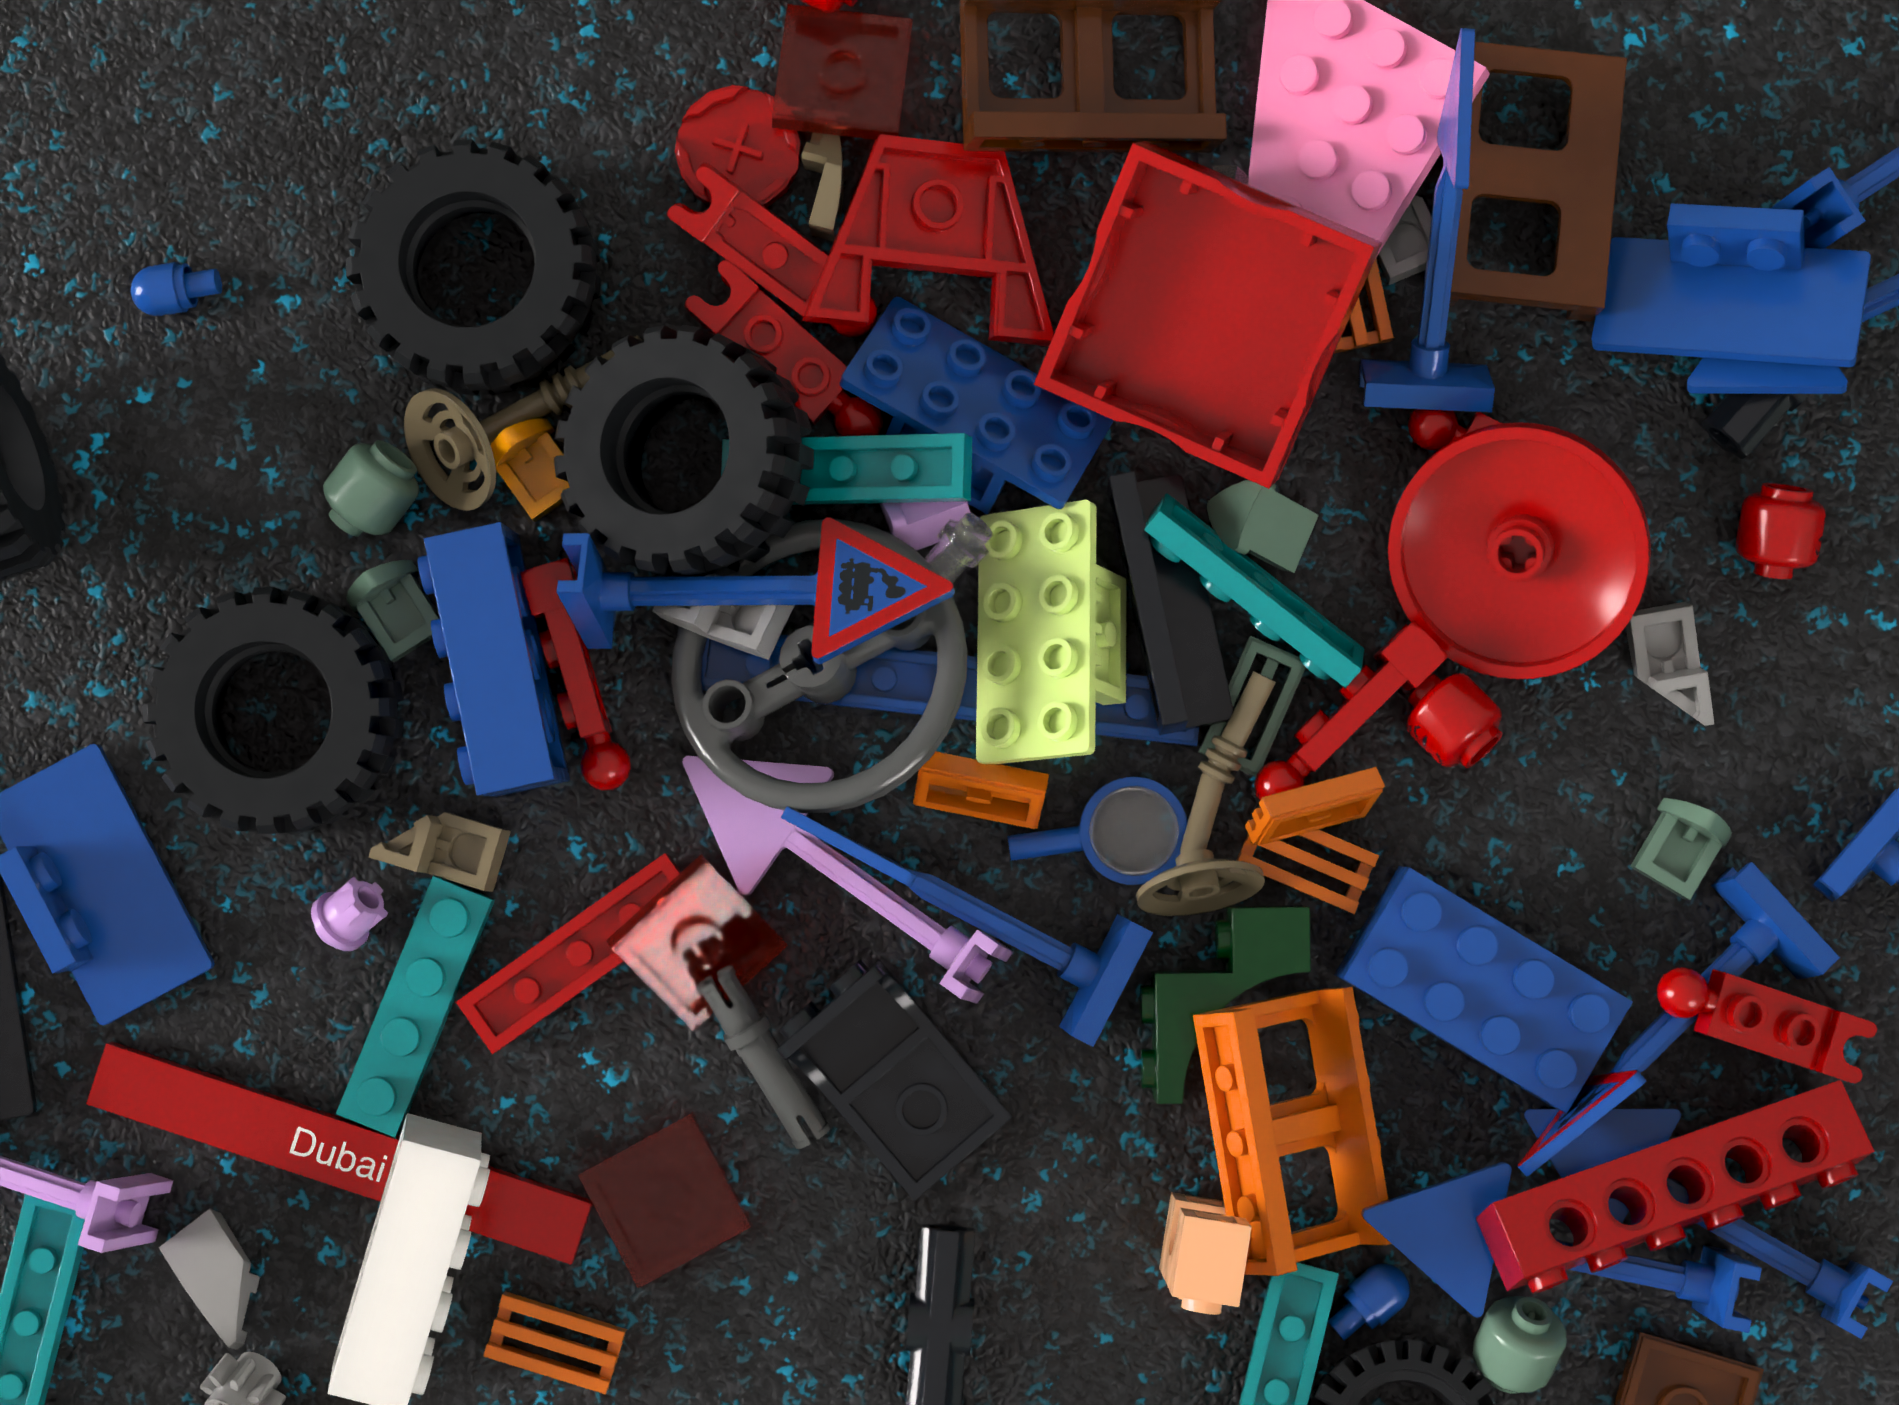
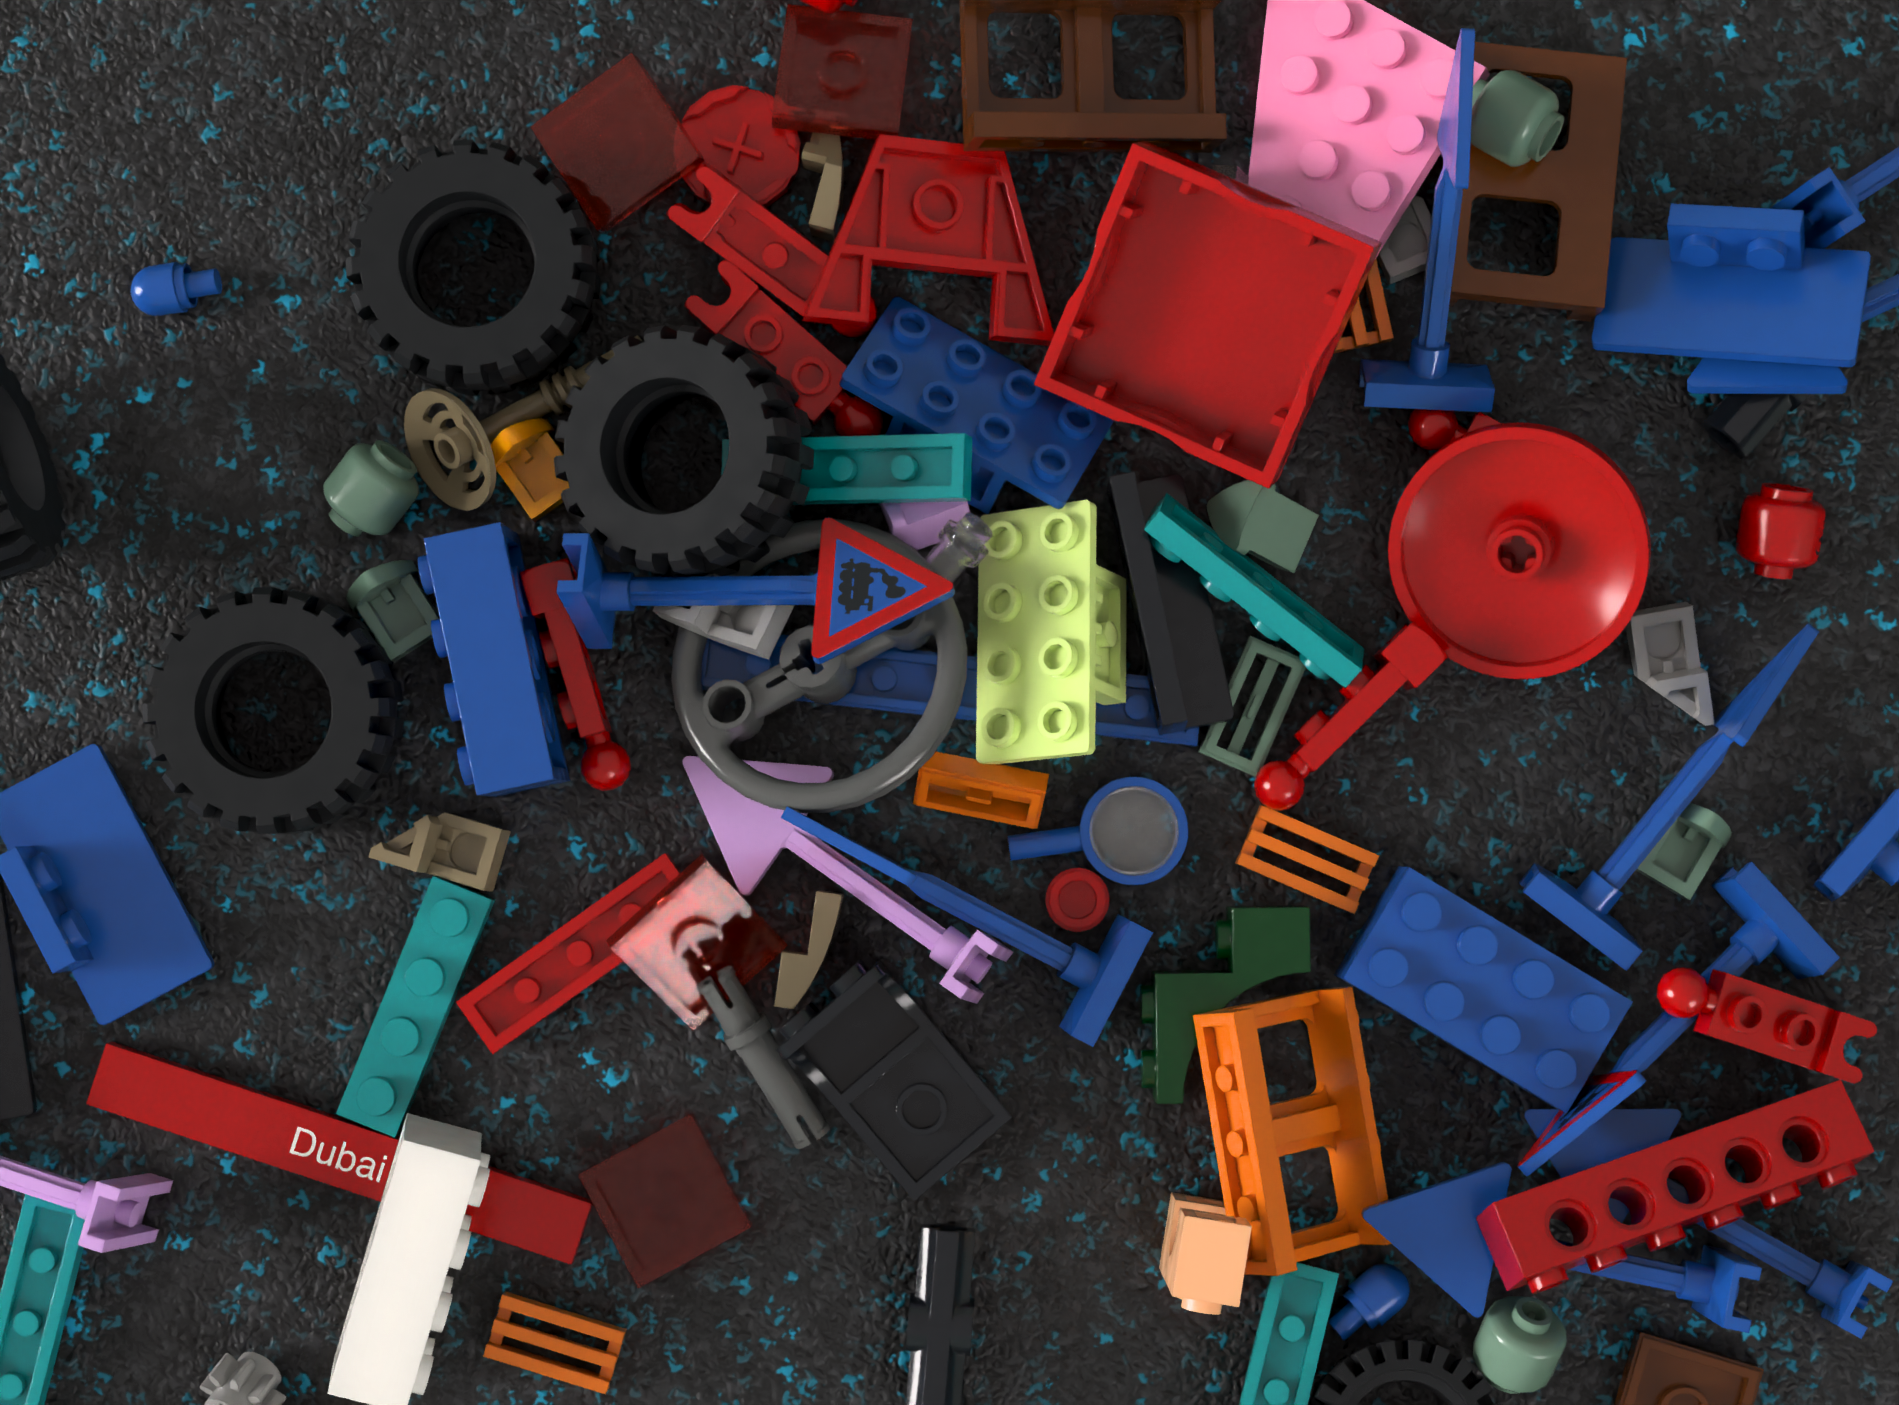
light grey slope [159,1209,260,1350] -> none
lavender hose [311,877,388,951] -> none
dark tan dish [1136,671,1276,916] -> none
orange tile [1245,767,1385,846] -> none
red head [1406,673,1503,769] -> none
none -> clear red tile [530,53,705,233]
none -> dark tan slope [774,890,844,1009]
none -> red tile [1045,868,1109,932]
none -> sand green head [1471,69,1564,167]
none -> blue piece [1519,623,1819,971]

